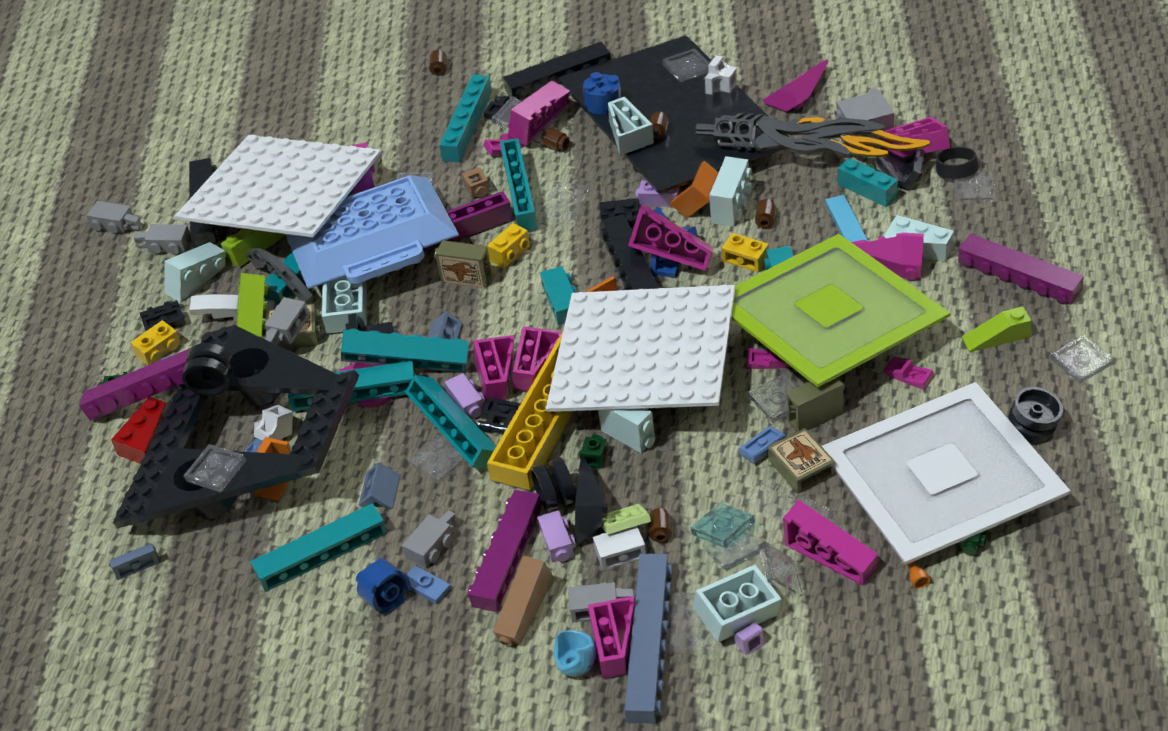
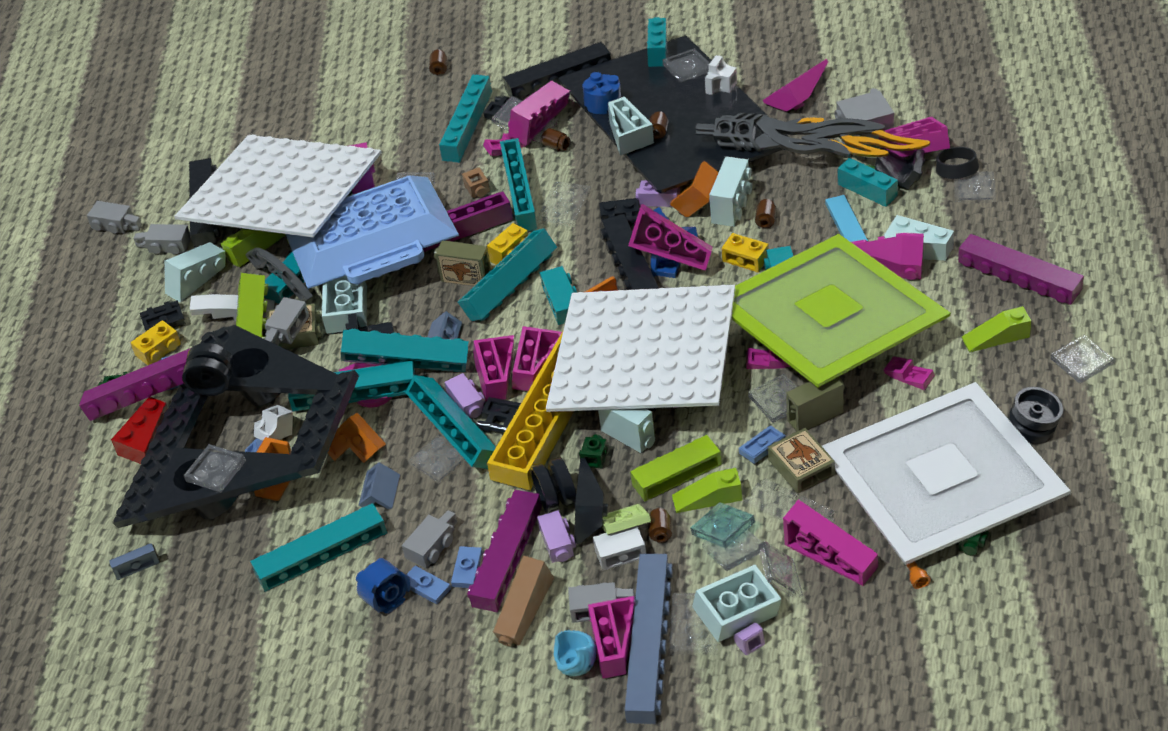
none -> orange panel [328,413,386,463]
none -> medium blue plate [451,546,483,588]
none -> teal brick [458,228,557,321]
none -> lime brick [630,435,722,502]
none -> teal brick [647,17,667,67]
none -> lime slope [672,468,742,513]

